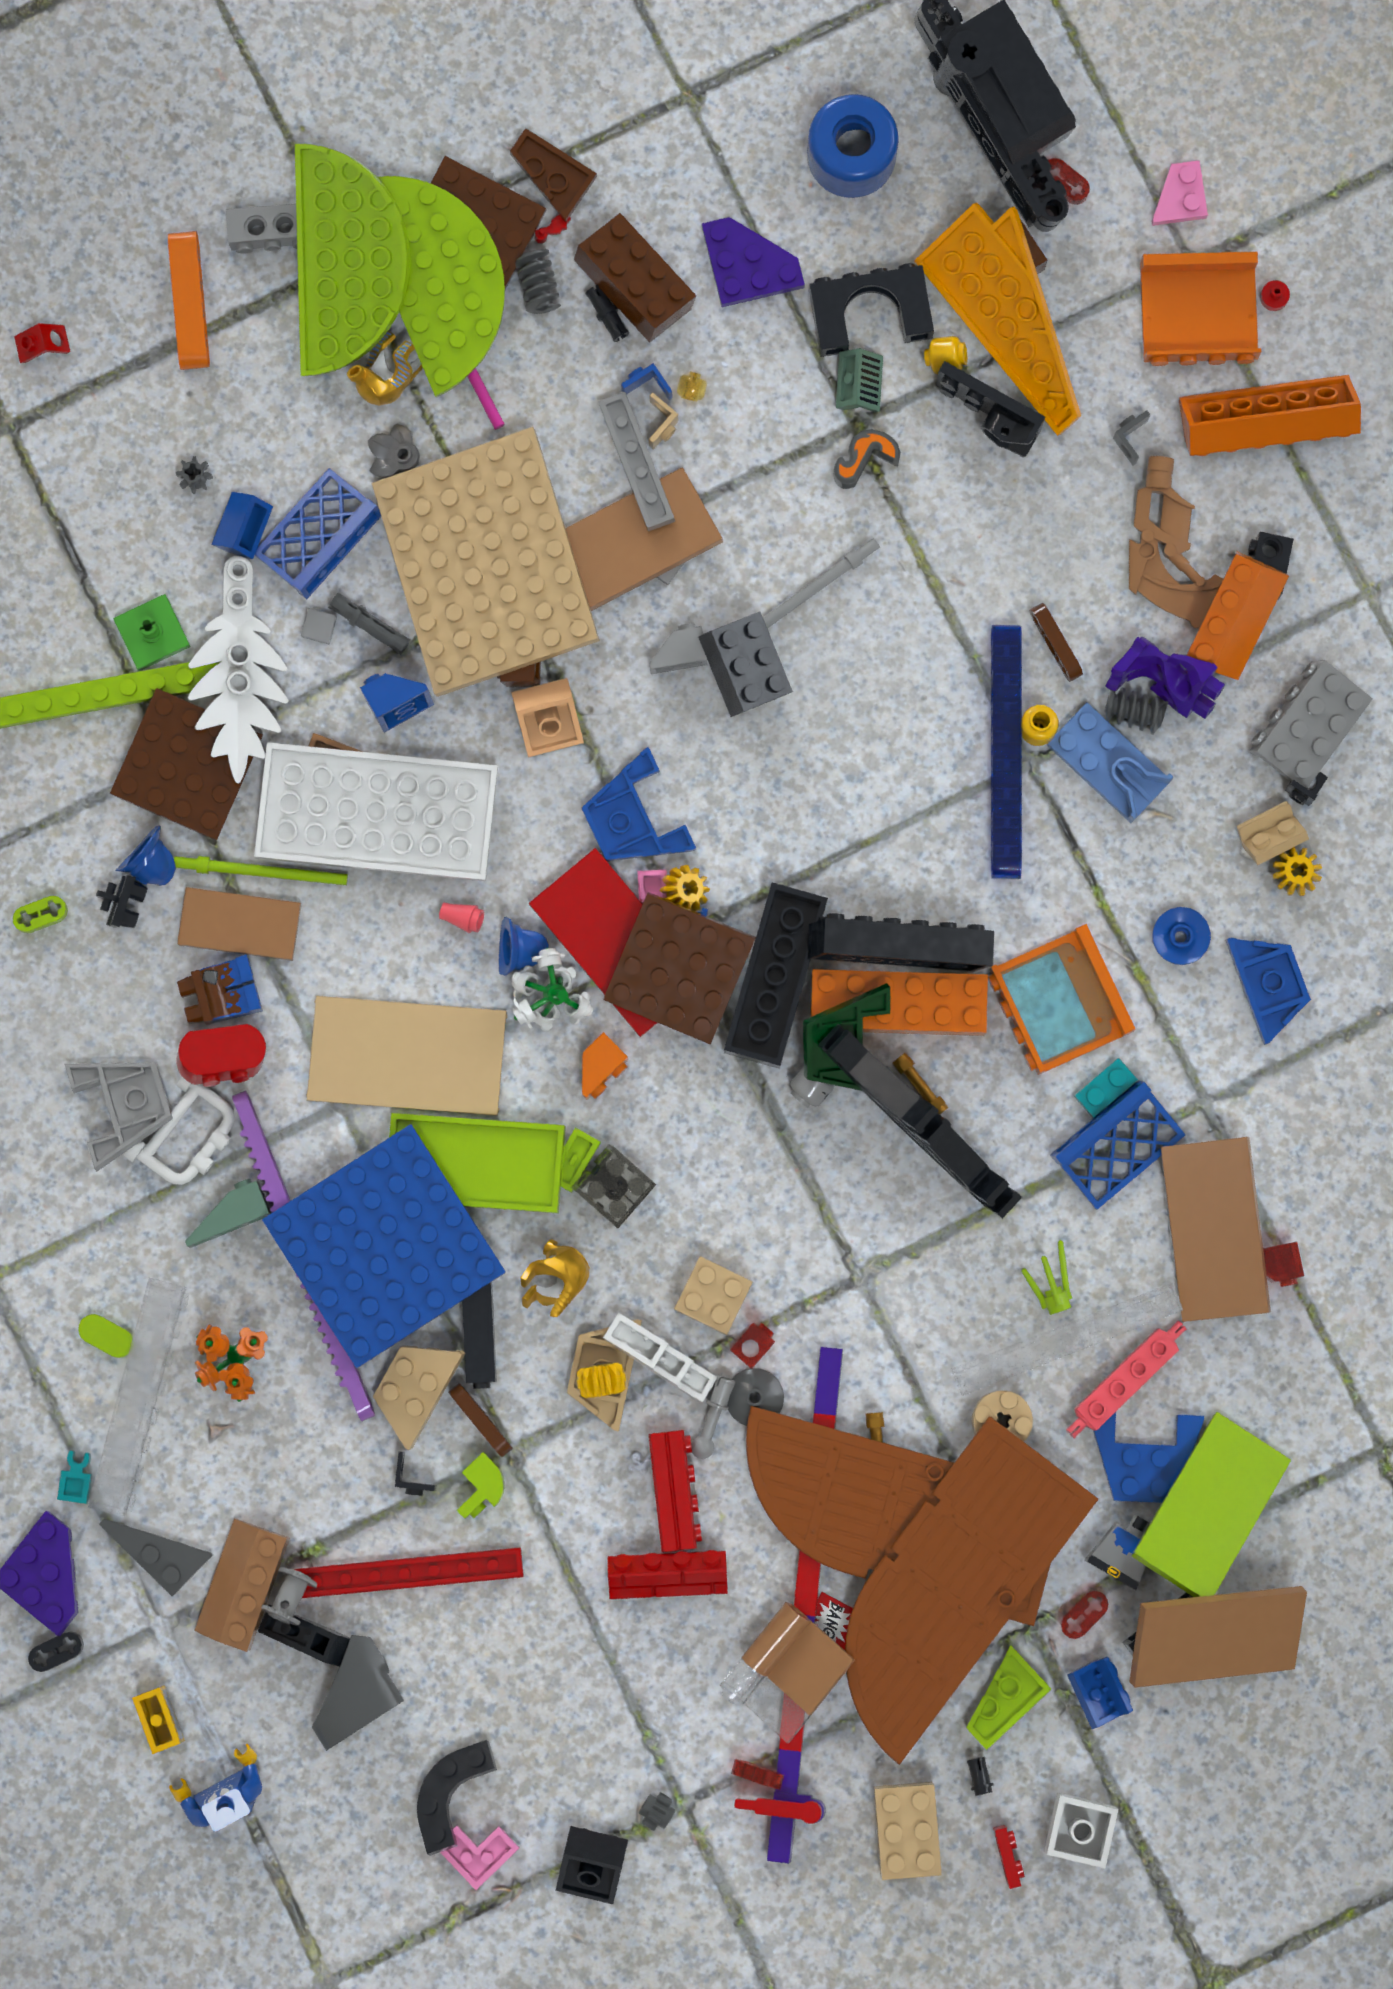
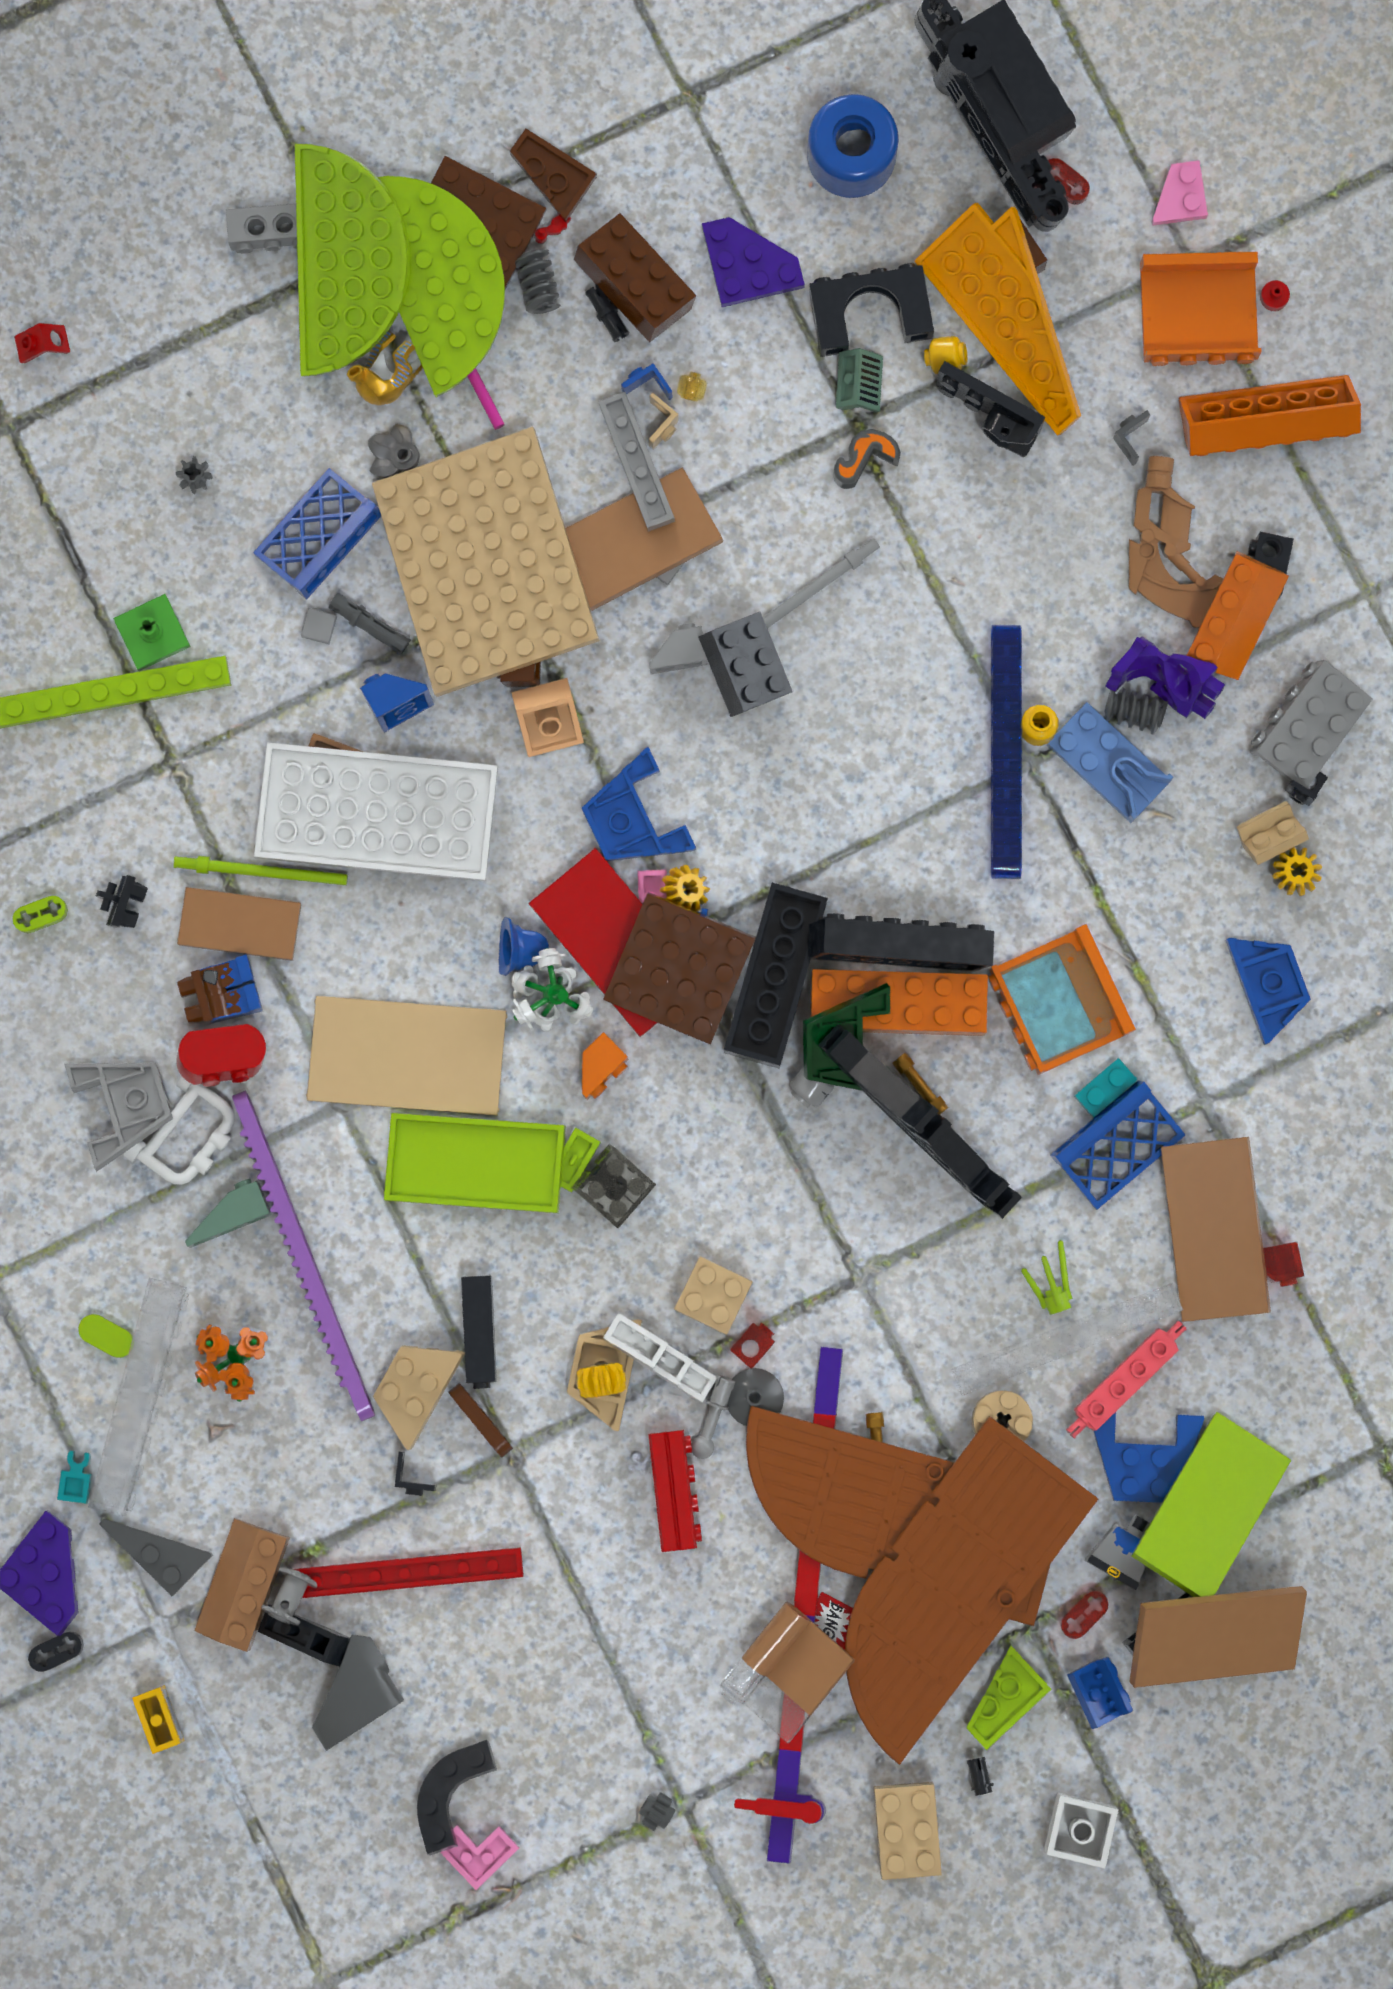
reddish brown plate [110,688,263,841] -> none
blue piece [116,825,176,886] -> none
orange beam [168,231,210,370] -> none
blue torso [169,1744,262,1832] -> none
white plant [188,556,289,783] -> none
blue brick [211,492,273,559] -> none
blue plate [262,1124,506,1369] -> none
coral cone [439,902,484,933] -> none
lime brick [457,1452,505,1519] -> none
pearl gold piece [520,1239,590,1317] -> none
black slope [555,1826,628,1904] -> none
red brick [608,1550,728,1599] -> none
clear red beam [731,1759,785,1790] -> none
red plate [993,1825,1025,1889] -> none
reddish brown beam [1029,603,1083,682] -> none
blue dish [1152,907,1211,965] -> none

